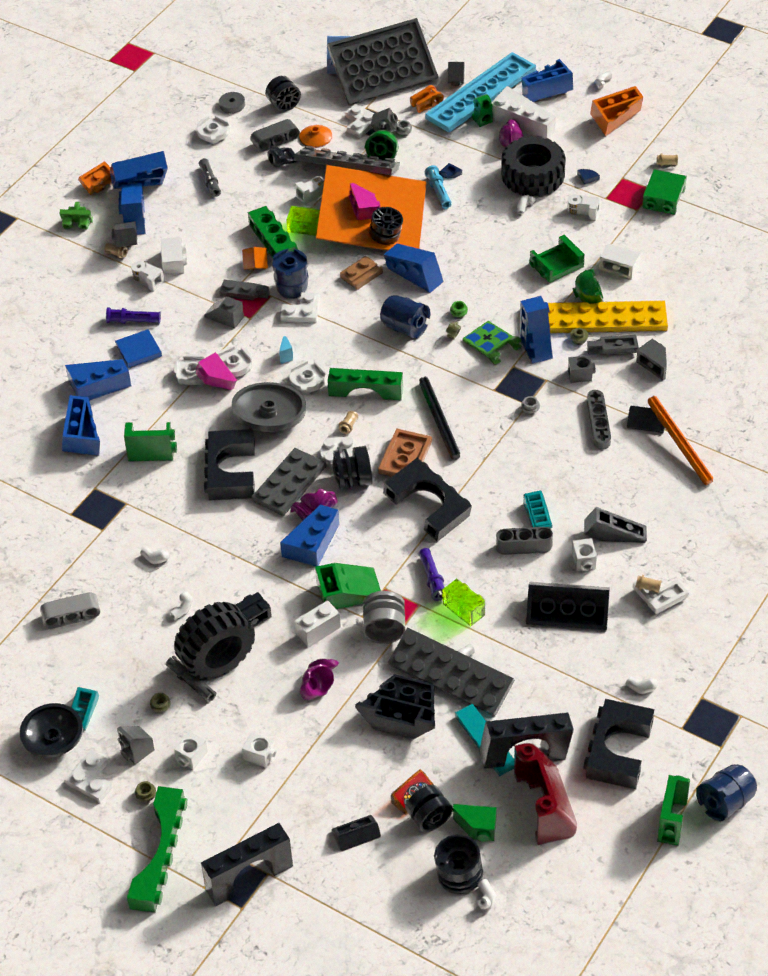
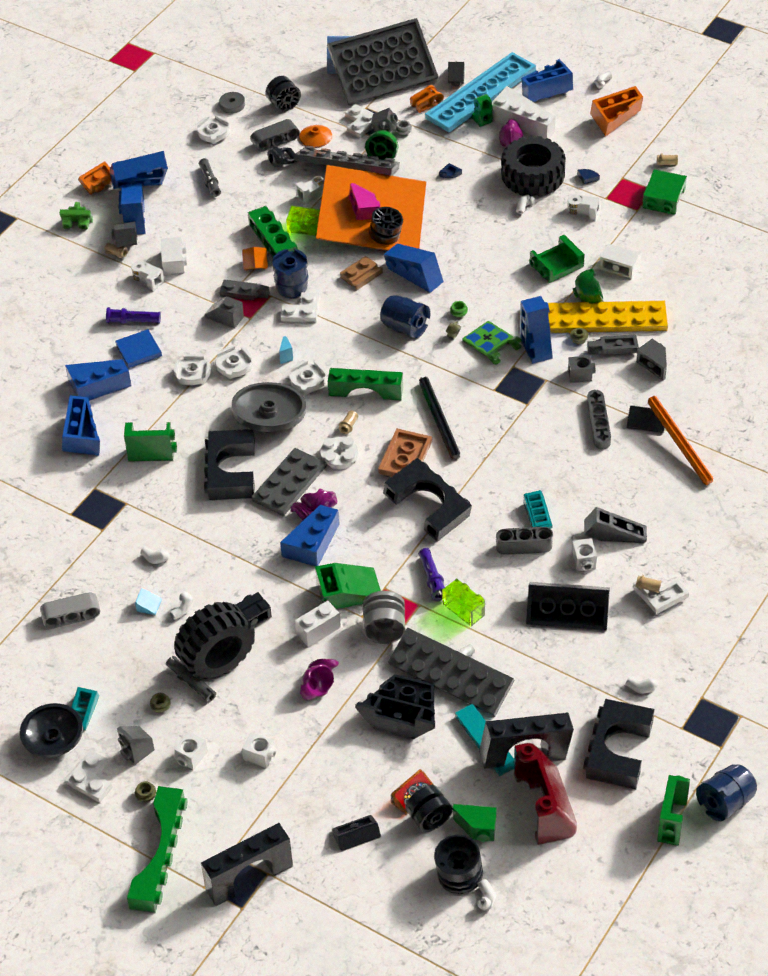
dark pink slope [195,352,237,390] -> none
black wheel [332,445,372,490] -> none
medium azure pin [424,165,452,209] -> none
light grey plate [521,396,540,414] -> none
none -> slope [135,588,162,615]

